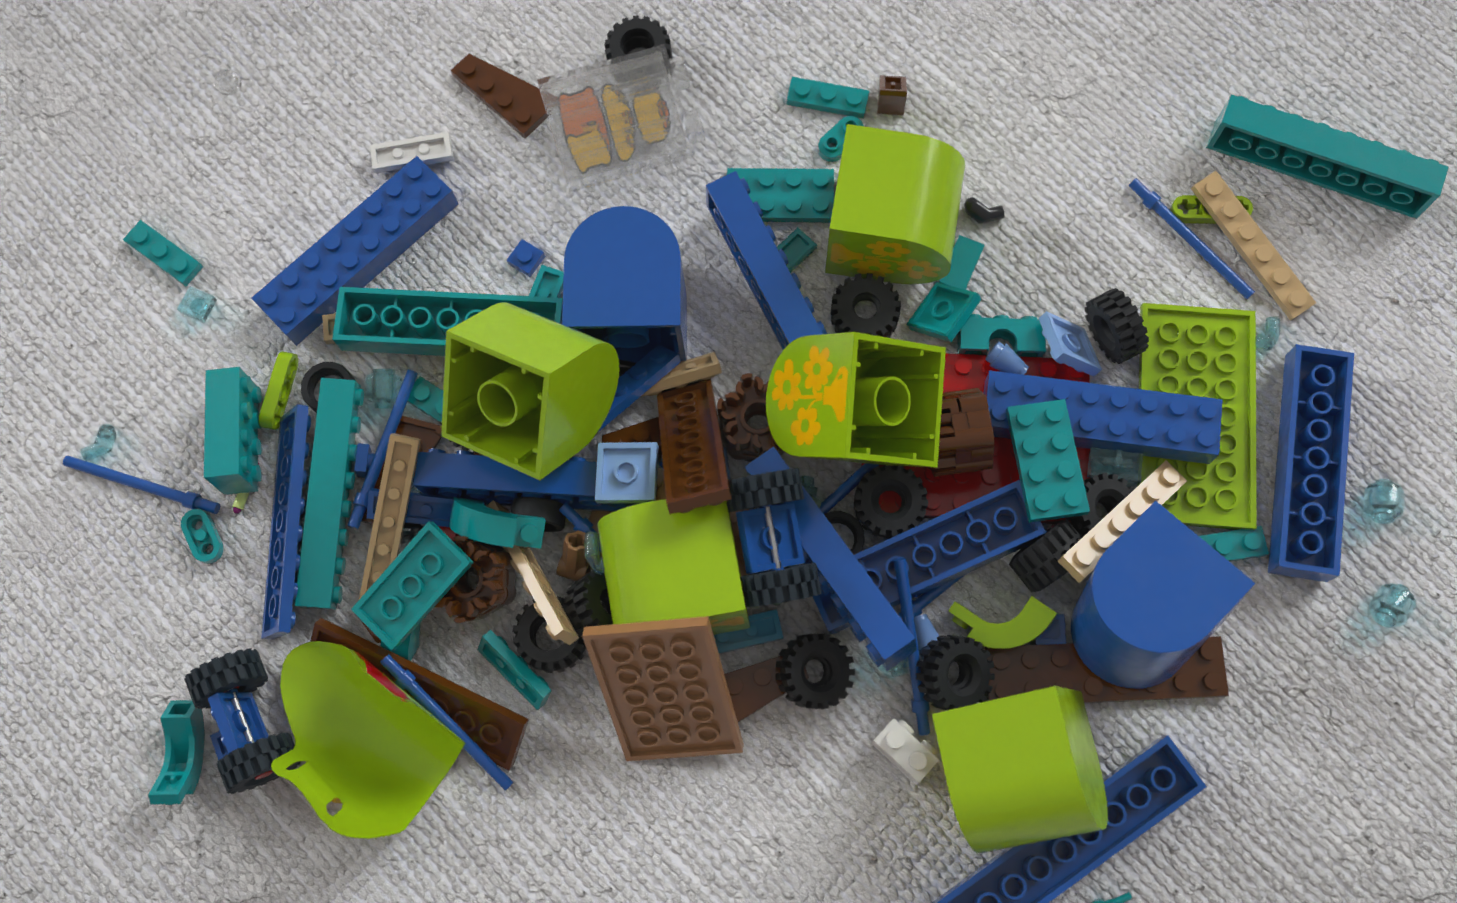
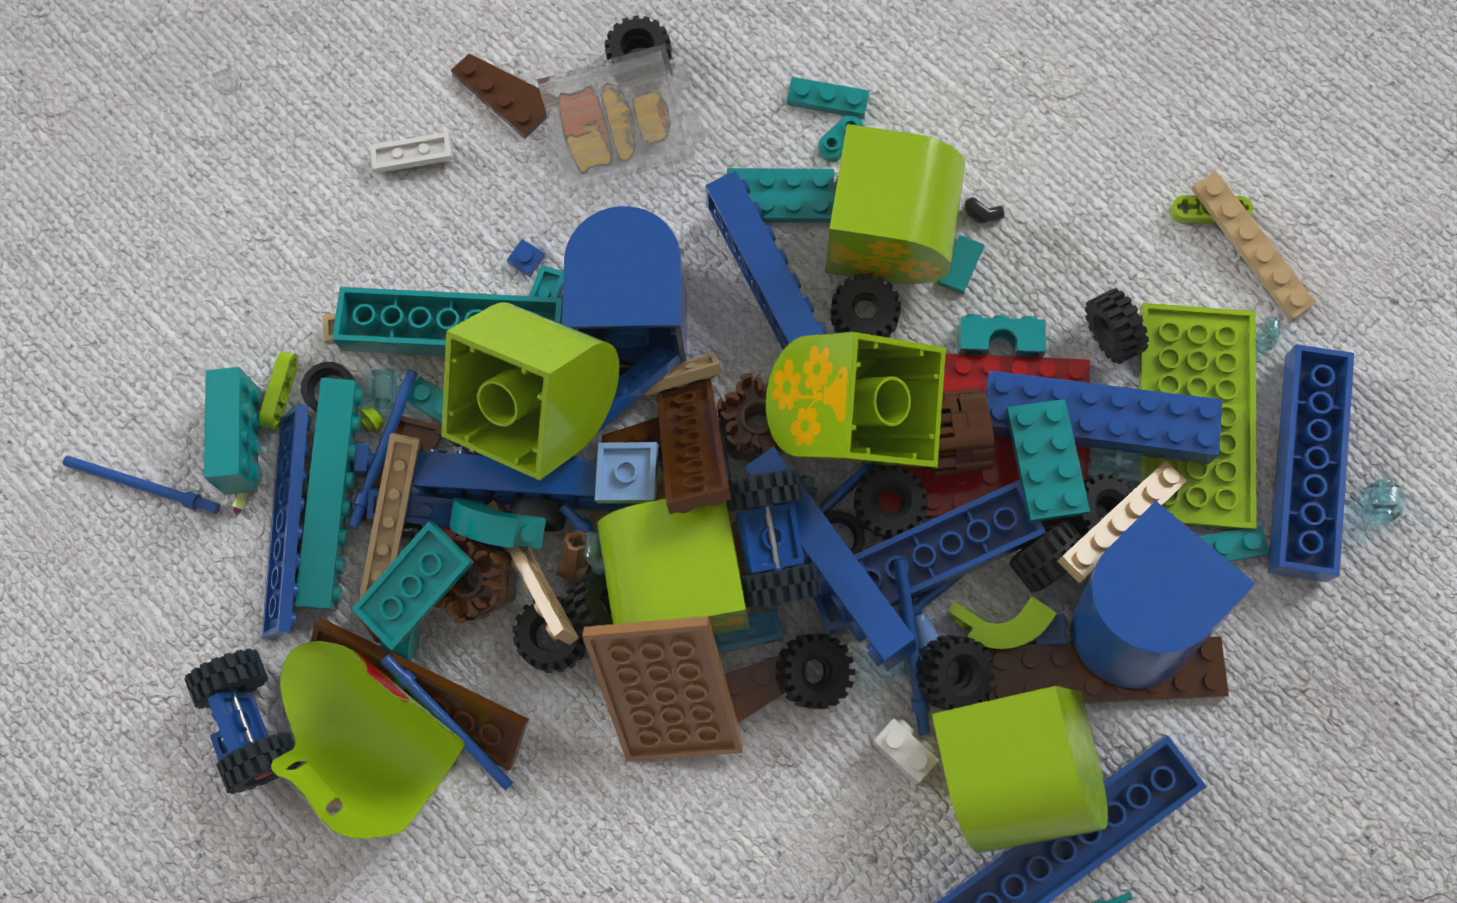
clear light blue arm [80,424,116,461] -> none
teal plate [123,220,203,287] -> none
teal arch [148,700,205,805] -> none
clear light blue plate [177,286,217,323] -> none
teal plate [181,509,224,564] -> none
blue brick [251,156,459,346] -> none
teal plate [477,630,552,711] -> none
teal tile [777,227,817,273] -> none
reddish brown slope [877,75,907,115] -> none
teal tile [906,282,982,342] -> none
medium blue cone [985,341,1029,375] -> none
light blue plate [1039,311,1102,376] -> none
blue bar [1129,178,1255,299] -> none
teal brick [1206,94,1449,219] -> none
clear light blue head [1369,583,1416,628] -> none
none -> lime plate [359,407,384,433]

